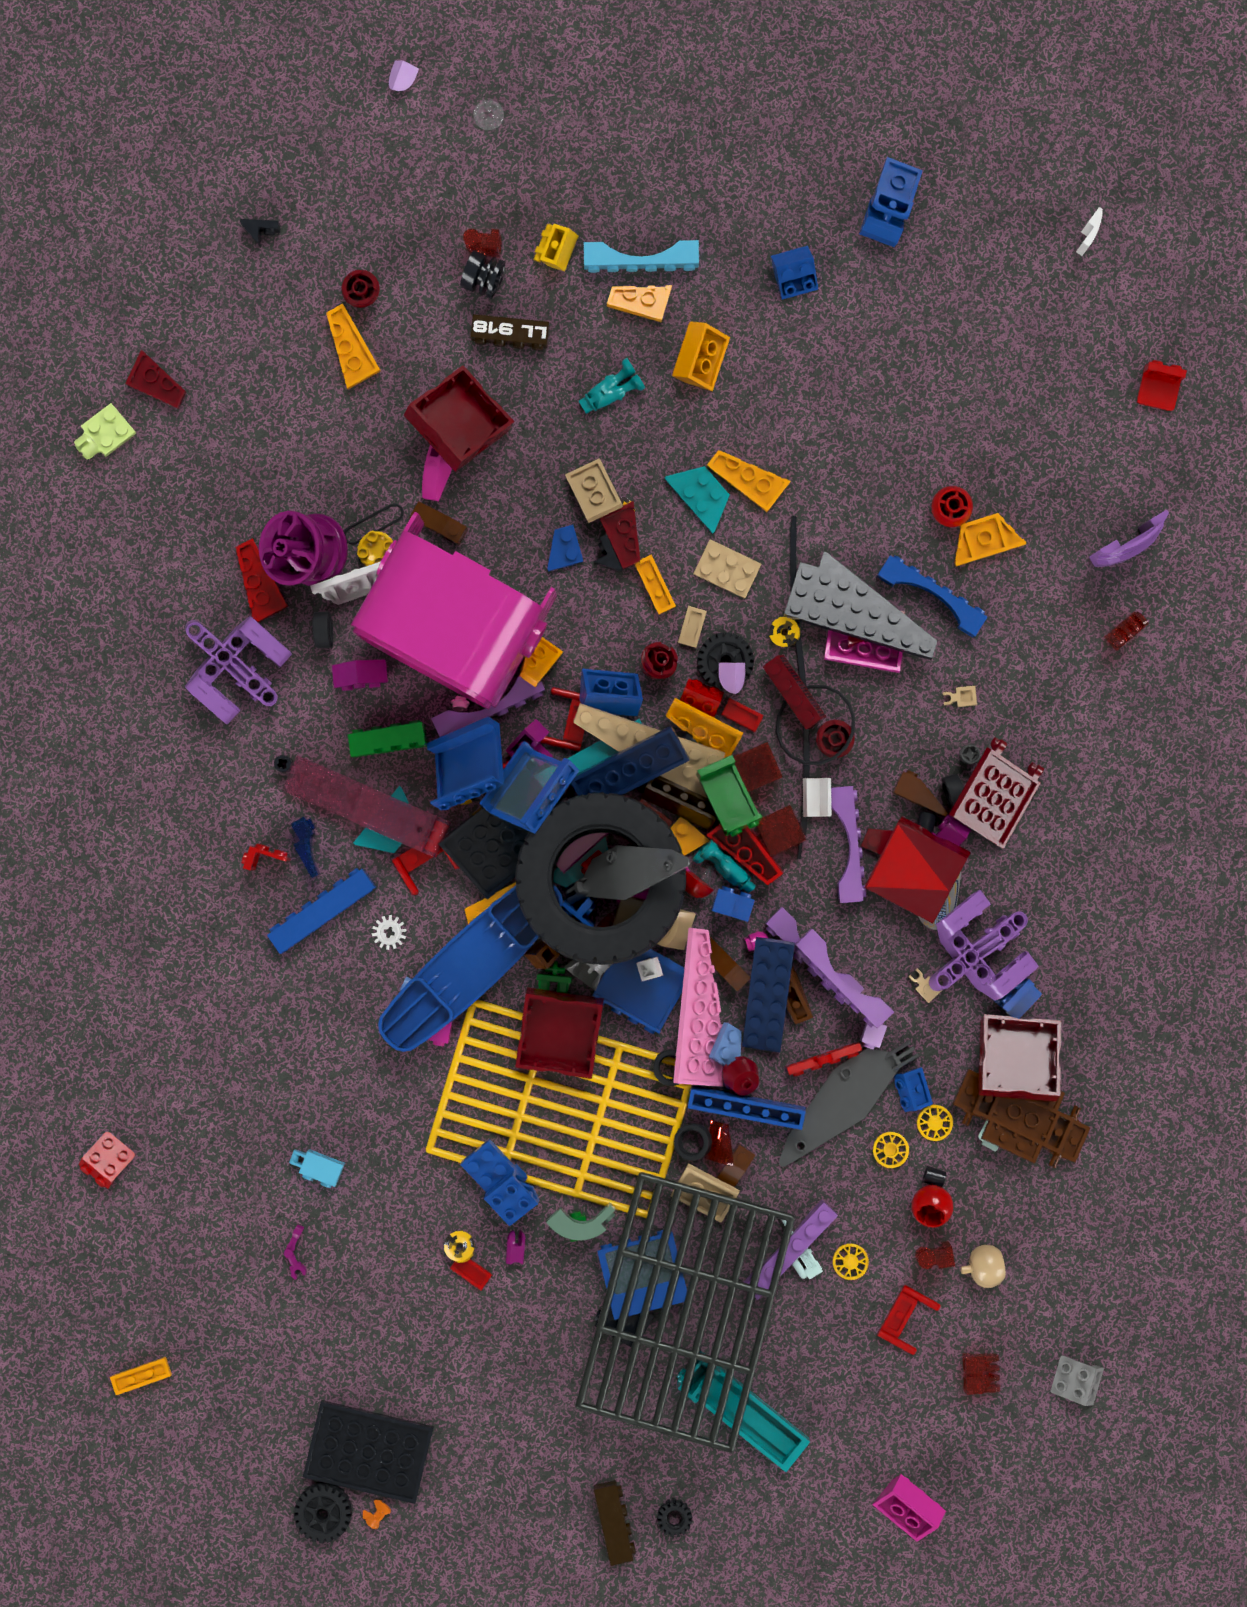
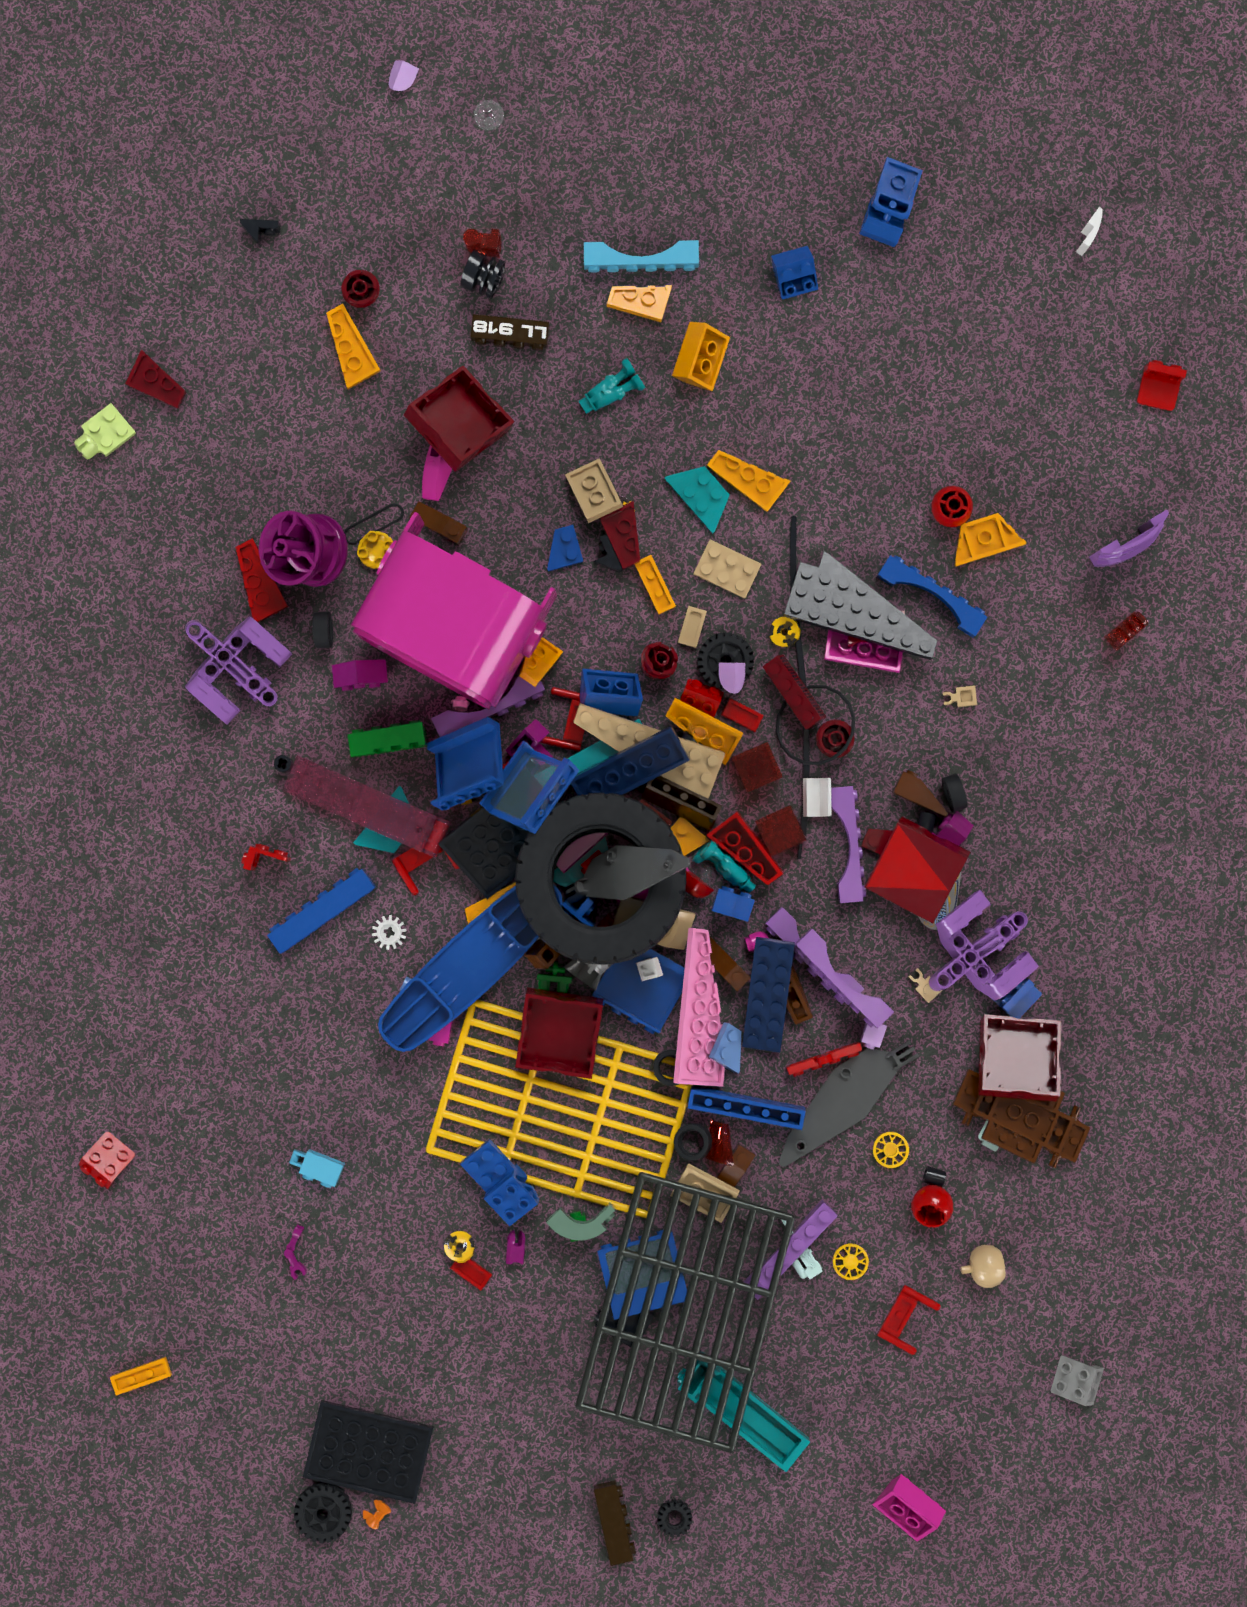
clear blue slope [291,817,320,878] -> none
white wing [310,562,380,605] -> none
yellow brick [533,224,578,272] -> none
green panel [696,755,762,837] -> none
dark red cone [722,1056,759,1095] -> none
blue bracket [894,1067,933,1112] -> none
clear red legs [915,1241,955,1269] -> none
yellow wheel [917,1105,953,1141] -> none
plate [949,737,1044,849] -> none
dark grey wheel [959,745,980,764] -> none
clear red legs [962,1353,1000,1395] -> none

